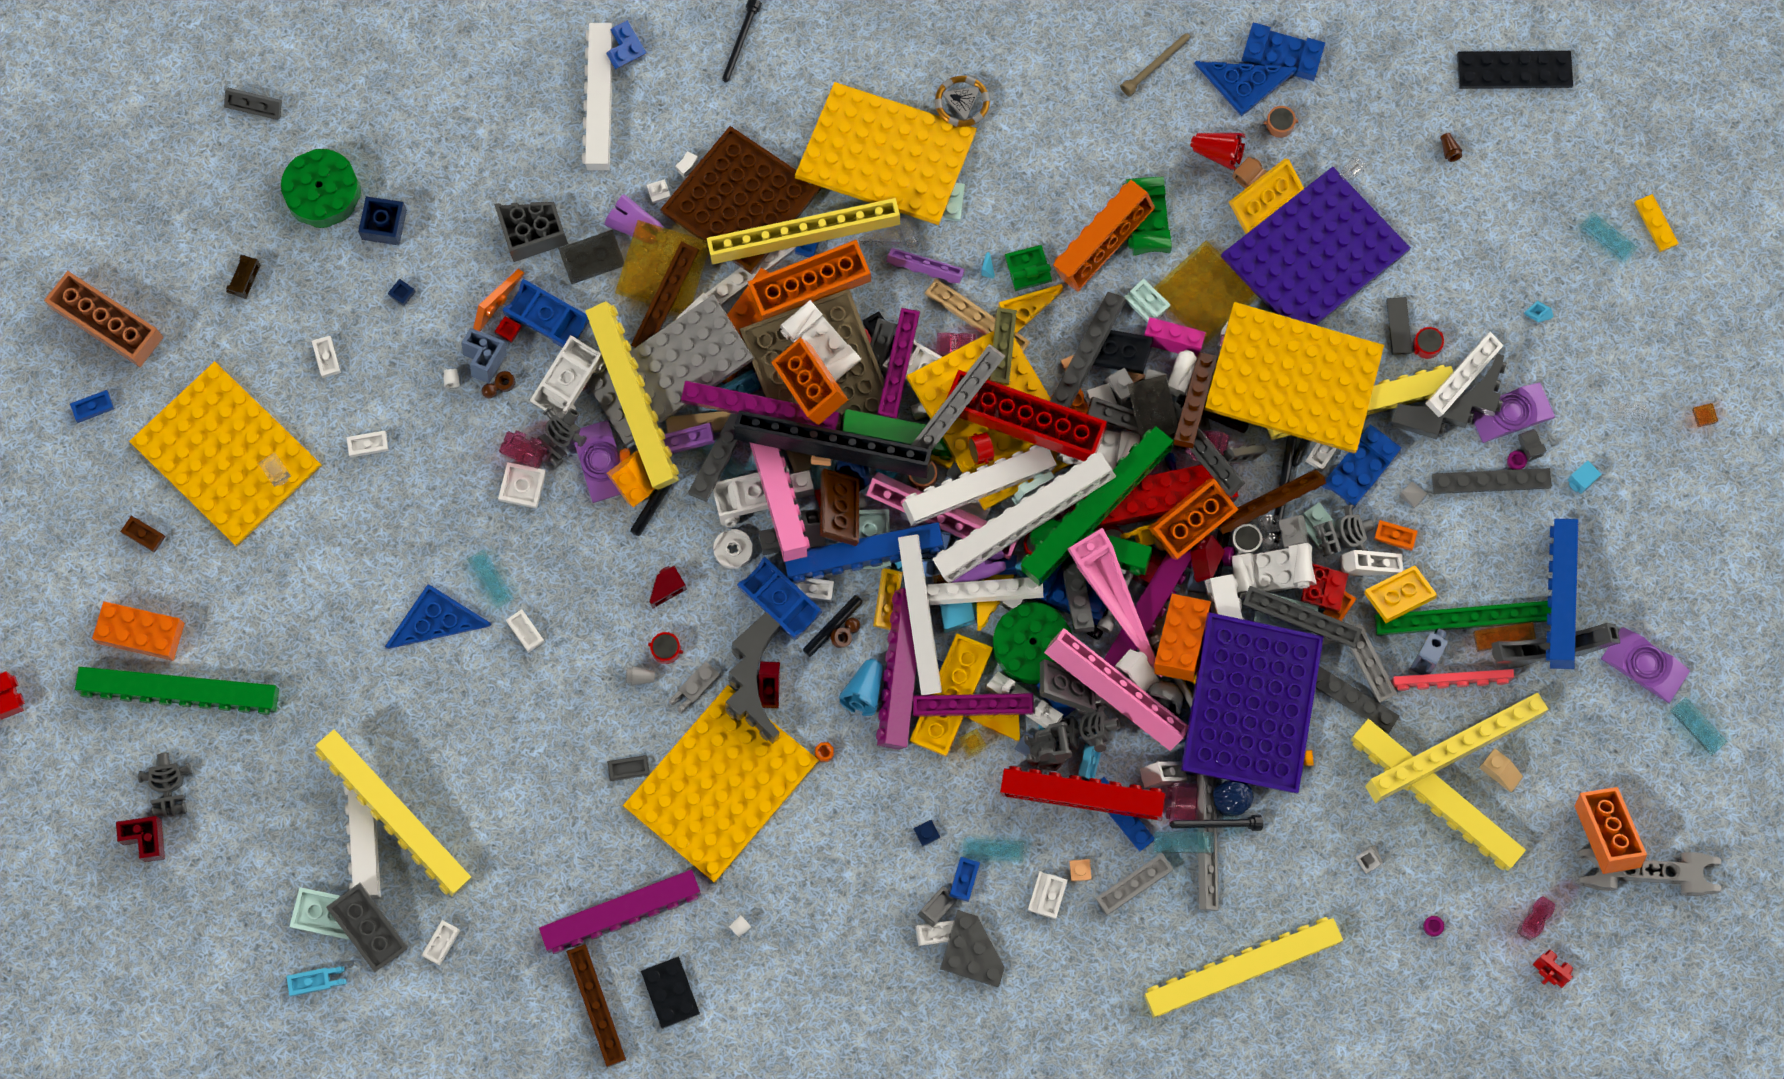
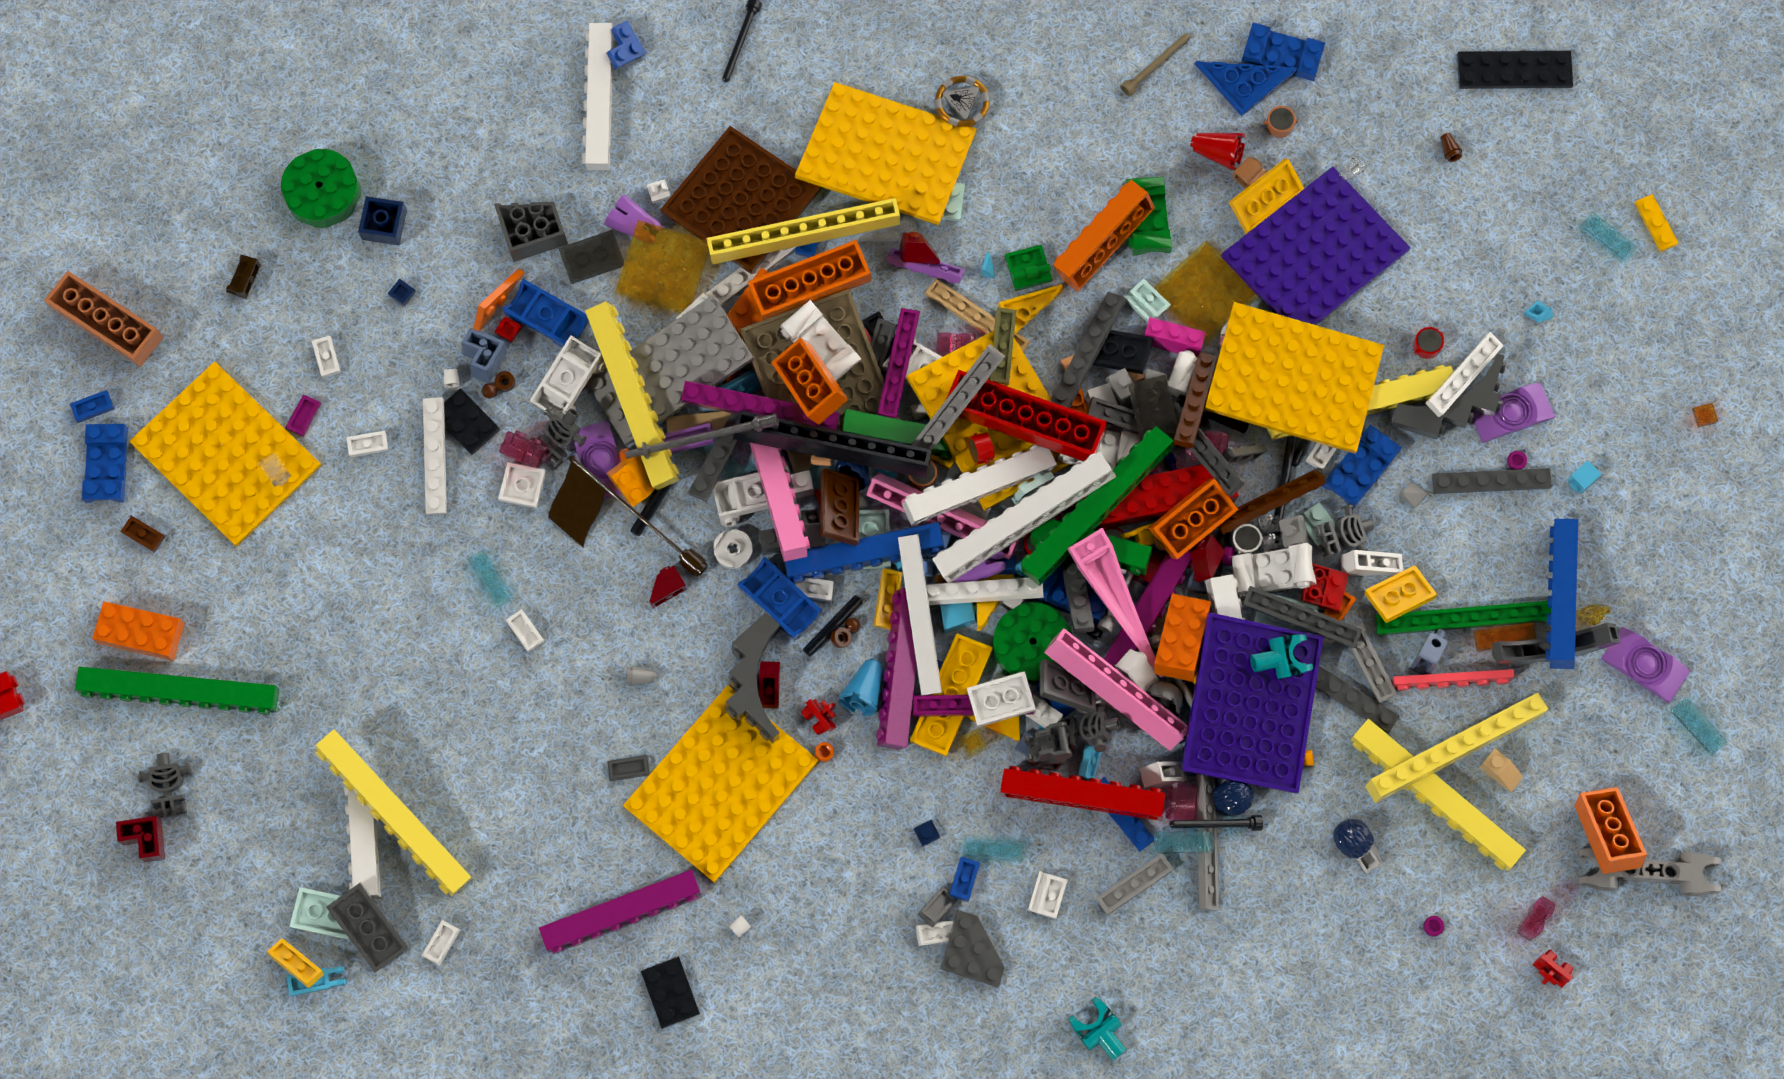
dark grey plate [224,87,282,120] -> none
blue tile [385,584,491,649] -> none
reddish brown plate [566,944,626,1068] -> none
reddish brown plate [631,241,699,348] -> none
piece [648,632,683,664] -> none
light grey hinge [668,661,720,714] -> none
white piece [675,151,698,177] -> none
light nougat plate [1069,859,1092,882] -> none
light yellow brick [1144,917,1343,1019] -> none
orange plate [1374,520,1418,551] -> none
dark grey tile [1386,297,1412,355] -> none
dark grey leg [1518,429,1547,462] -> none
none -> blue piece [82,424,128,503]
none -> yellow plate [267,938,324,988]
none -> magenta tile [285,394,321,437]
none -> white plate [423,397,447,515]
none -> black plate [444,388,500,455]
none -> dark brown flag [548,455,708,577]
none -> flat silver bar [625,413,779,460]
none -> red hips [801,699,837,735]
none -> dark red slope [898,231,940,264]
none -> white plate [967,671,1036,727]
none -> teal connector [1068,996,1127,1061]
none -> teal connector [1250,634,1313,679]
none -> dark blue hair [1333,819,1374,859]
none -> clear yellow plate [1577,603,1611,626]

